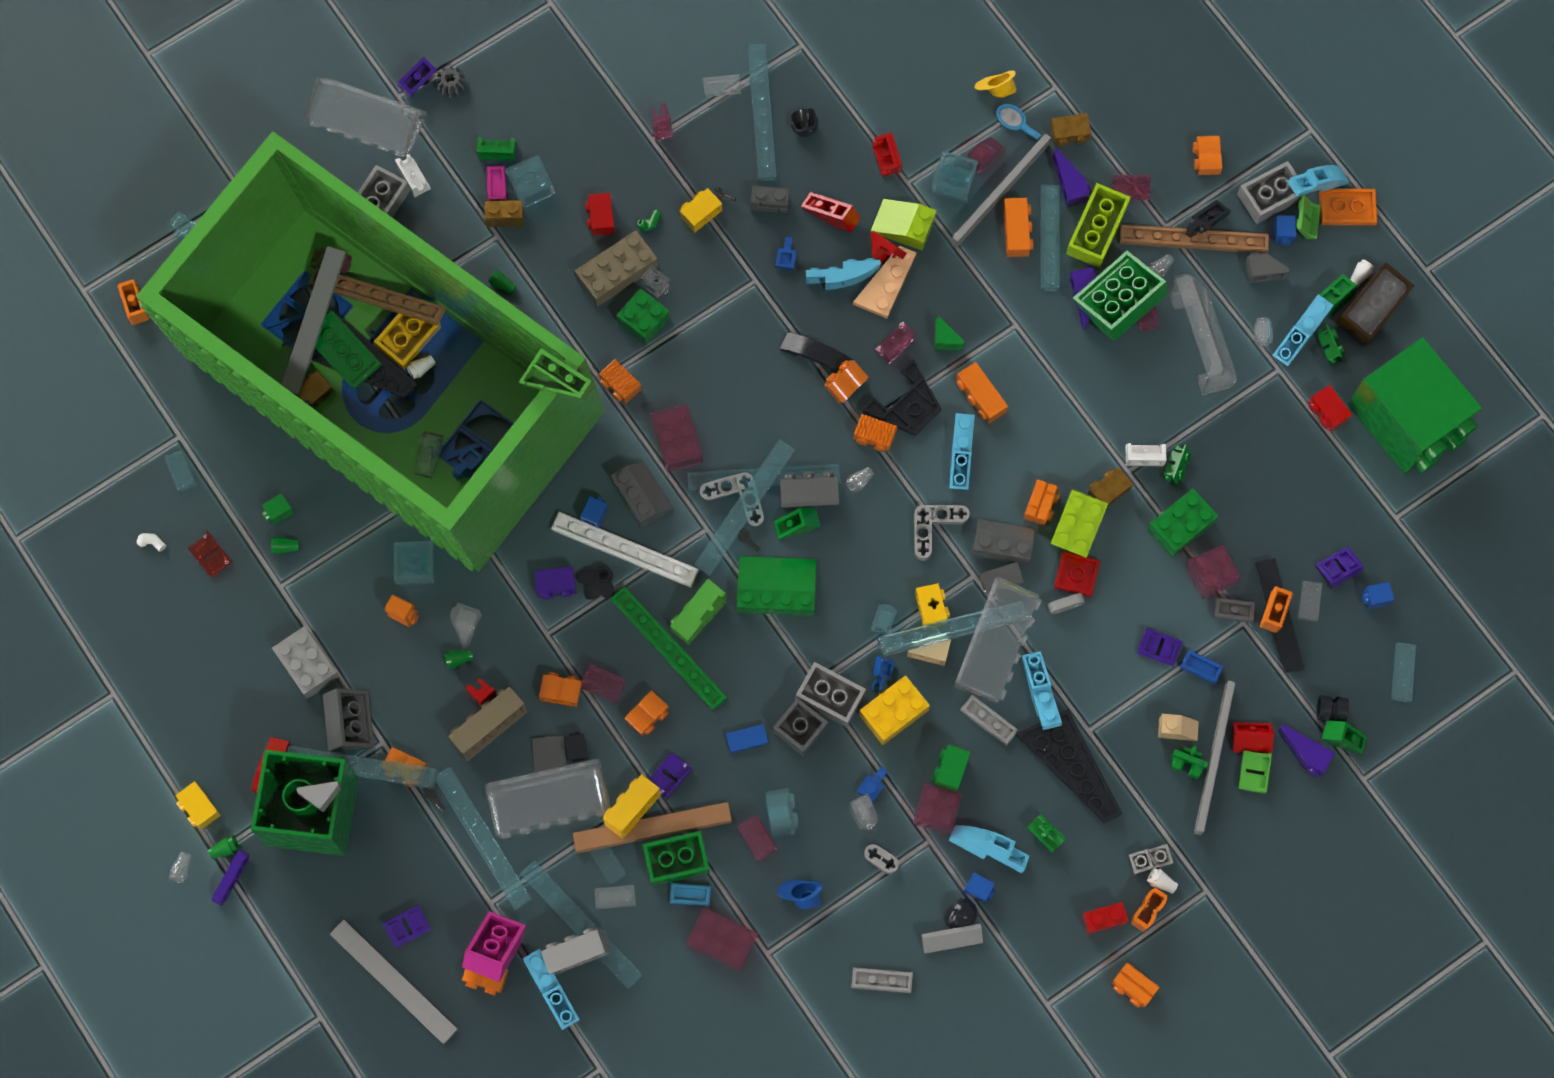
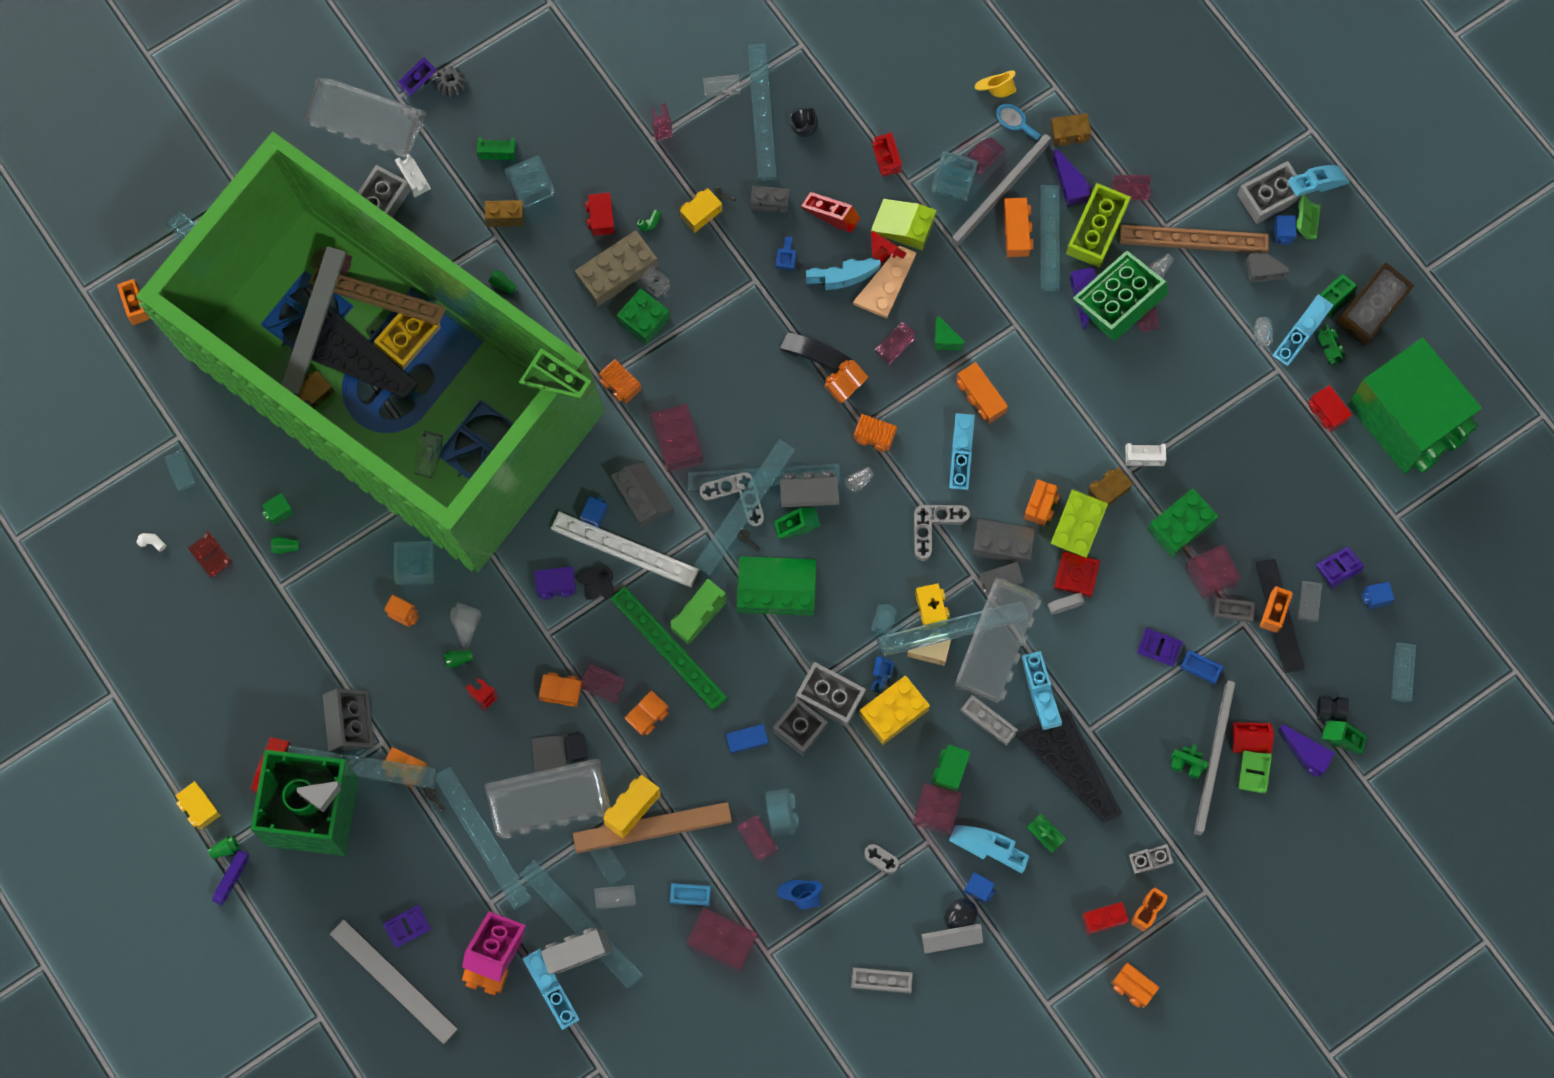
clear cone [168,852,191,883] -> none
light grey brick [272,626,340,700] -> none
green tile [315,310,382,390] -> none
white cone [406,355,436,379] -> none
dark tan brick [448,686,528,762] -> none
blue plate [452,445,484,481] -> none
dark pink tile [487,166,507,201] -> none
green brick [642,831,710,886] -> none
dark purple piece [648,752,693,800] -> none
clear slope [849,793,878,830] -> none
blue plate [857,767,887,803] -> none
black wing [862,359,942,436] -> none
white cone [1147,868,1178,894] -> none
tan slope [1158,714,1199,741] -> none
green hinge [1163,444,1191,486] -> none
clear windscreen [1169,274,1237,395] -> none
black hinge [1185,200,1231,238] -> none
orange brick [1193,136,1222,175] -> none
orange tile [1319,189,1377,225] -> none
white cone [1350,260,1374,288] -> none

